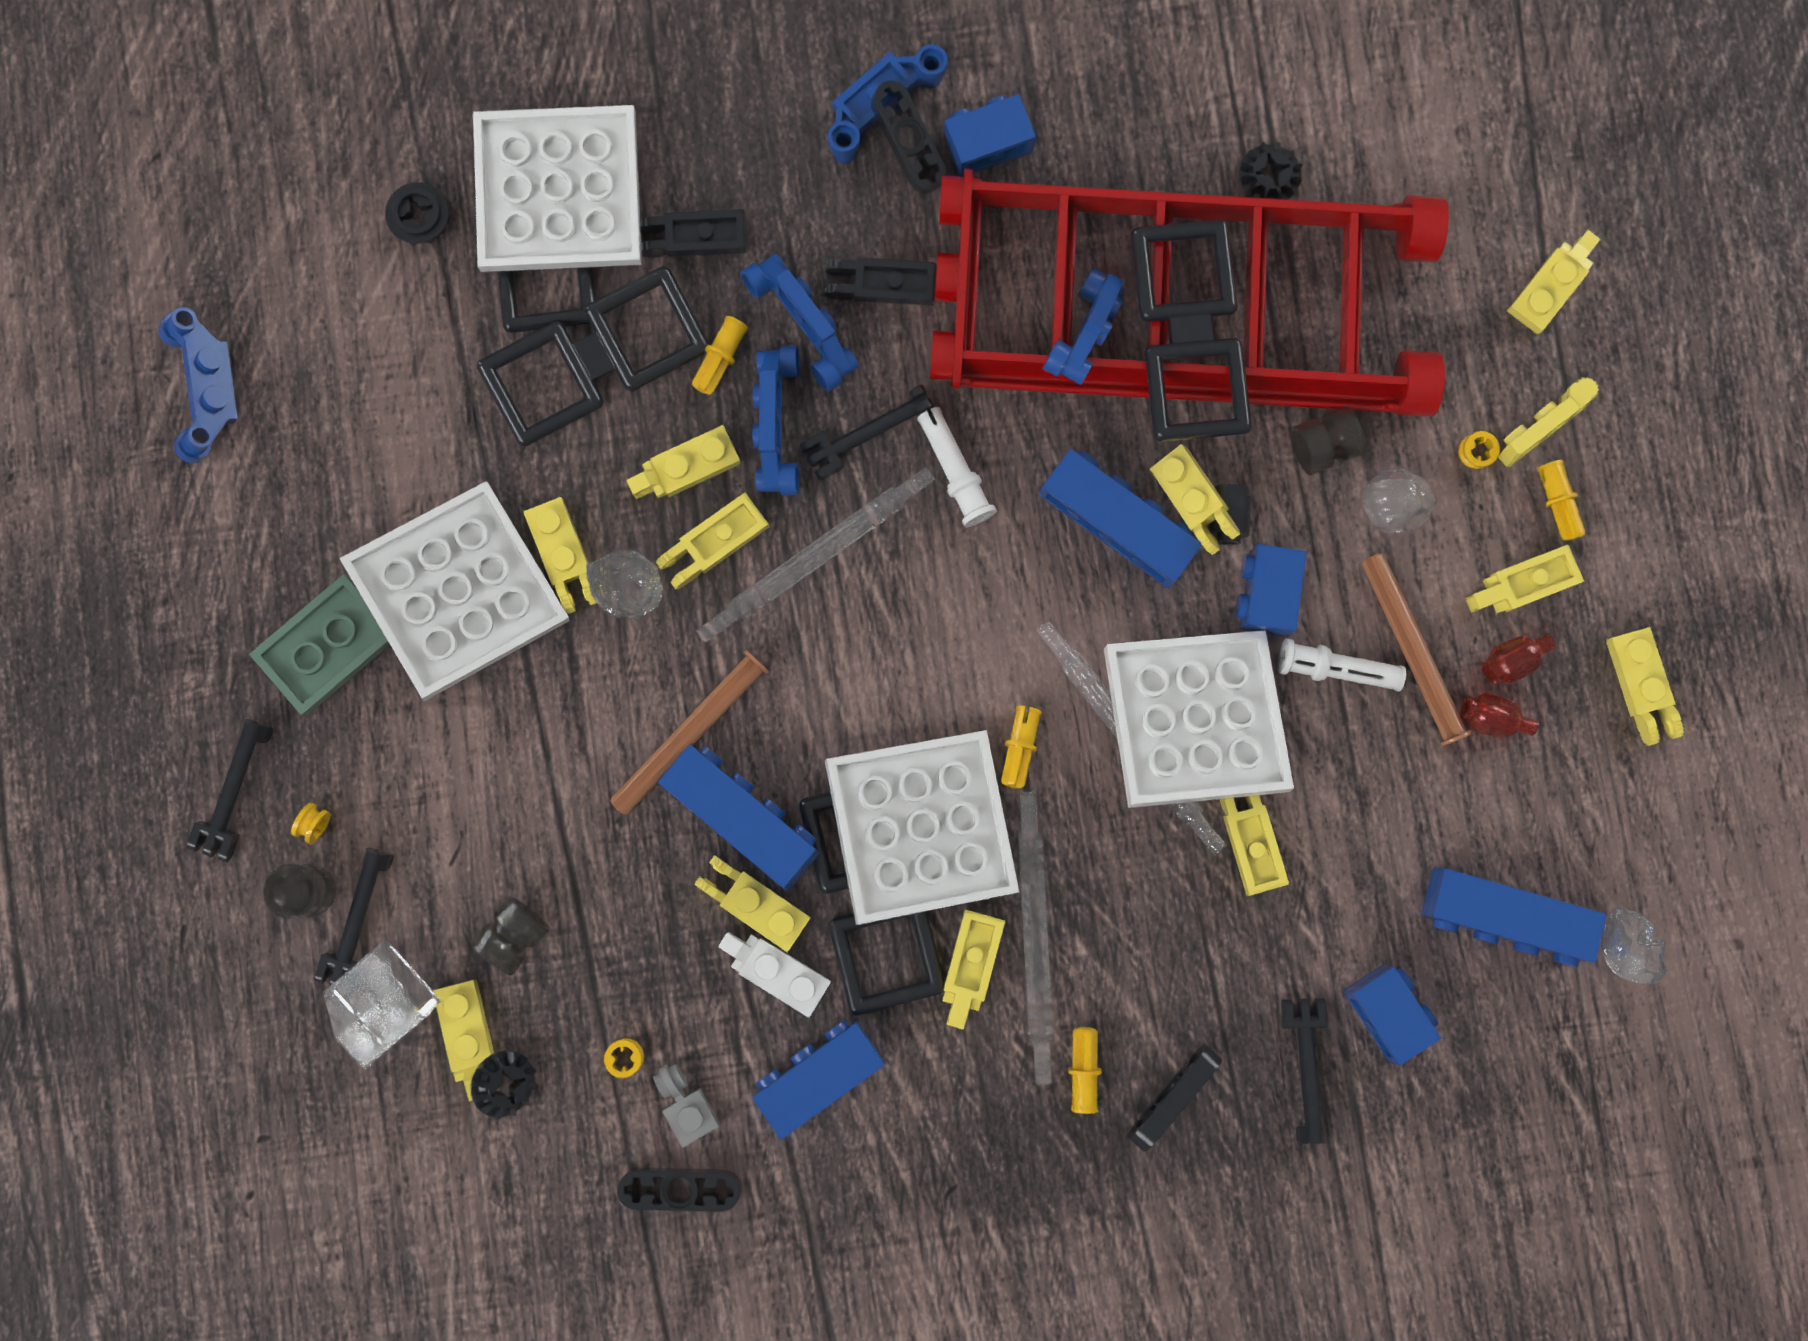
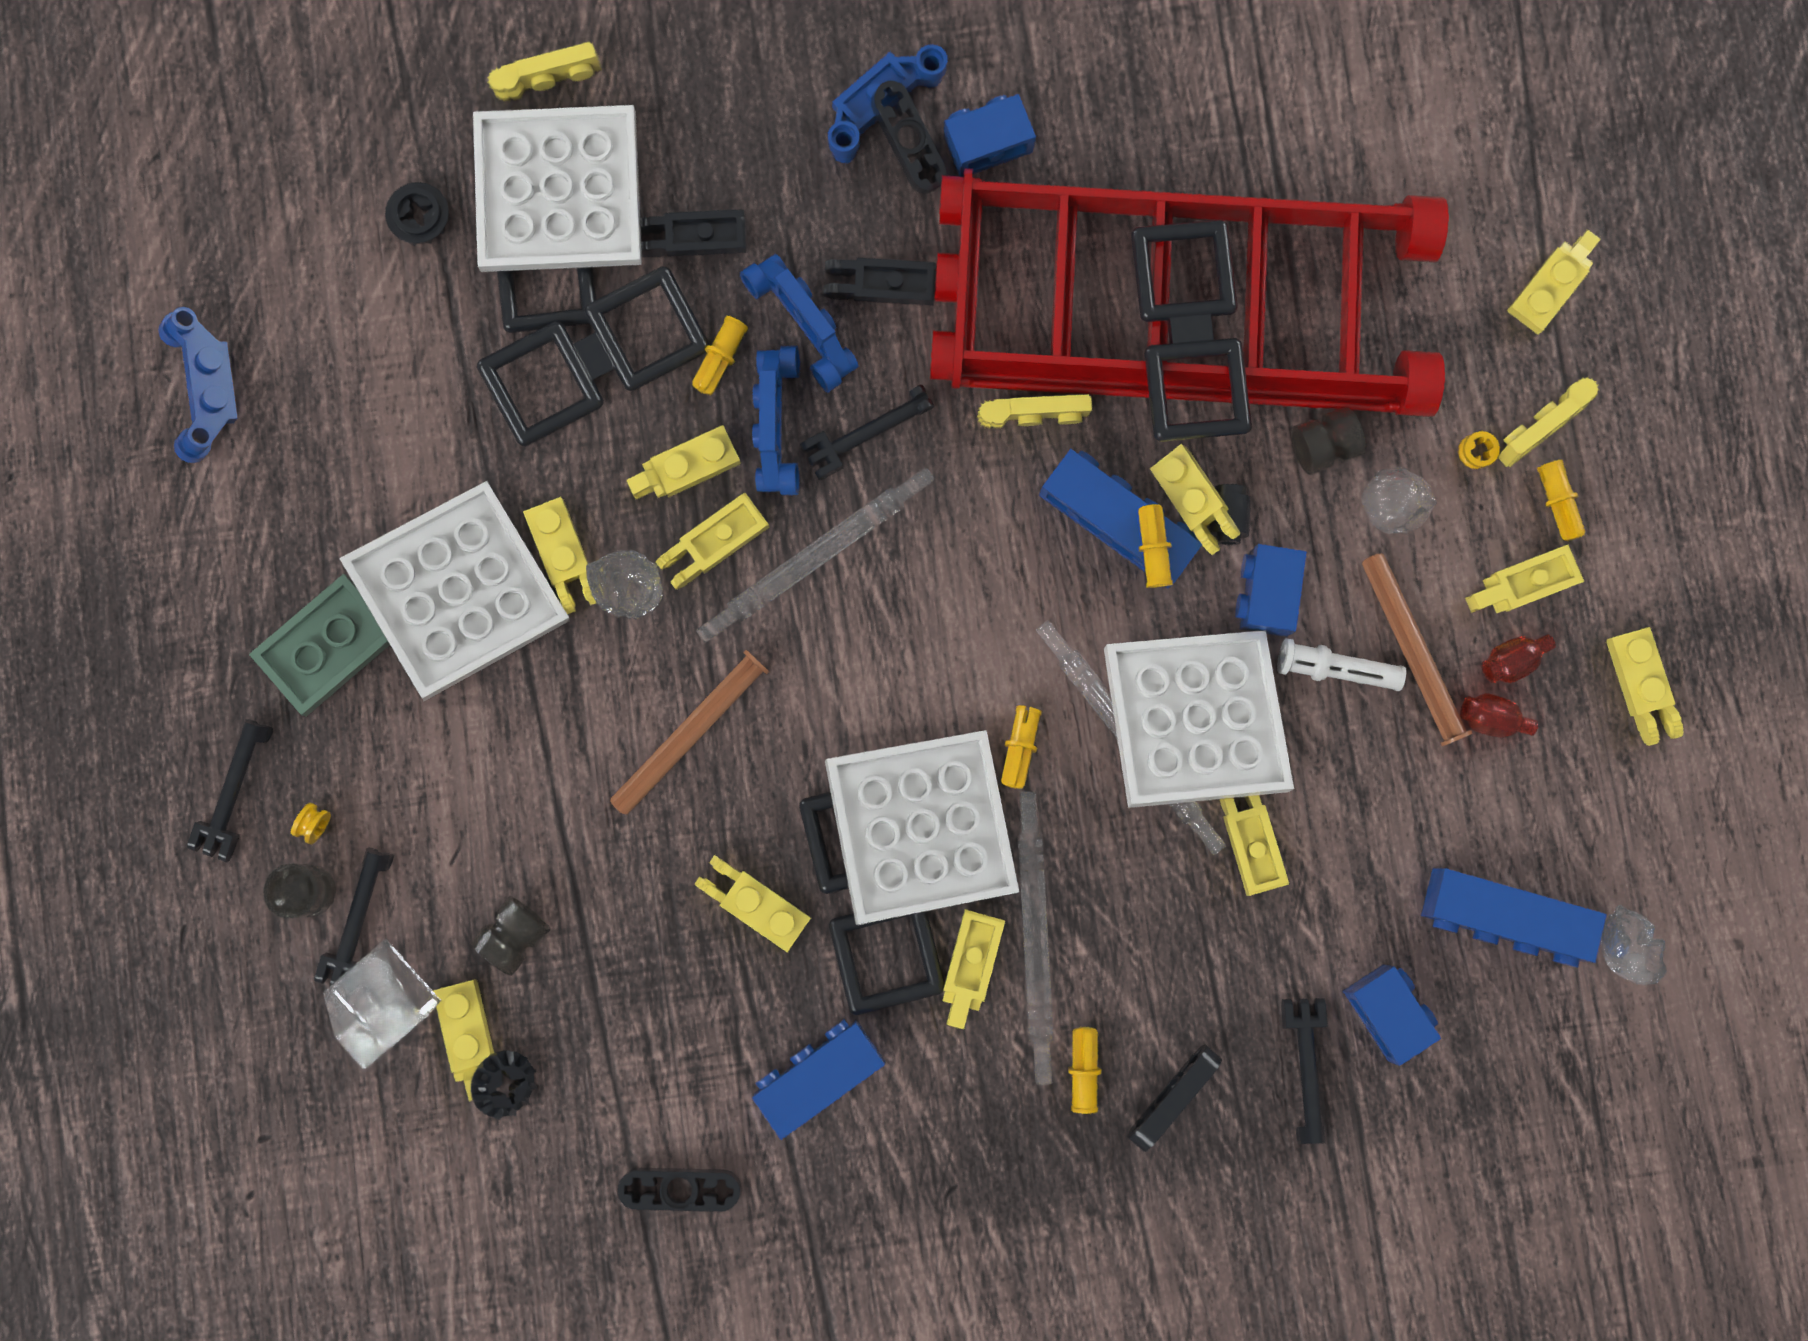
yellow bush [604,1038,644,1078] -> none
light grey plate [653,1064,721,1148] -> none
blue brick [657,744,820,891] -> none
white hinge [718,932,831,1018] -> none
white pin [917,407,997,527] -> none
blue plate [1042,267,1126,385] -> none
black gear [1239,142,1303,200] -> none
none -> light yellow hinge [488,42,602,102]
none -> light yellow hinge [977,394,1092,429]
none -> yellow axle [1138,504,1173,588]

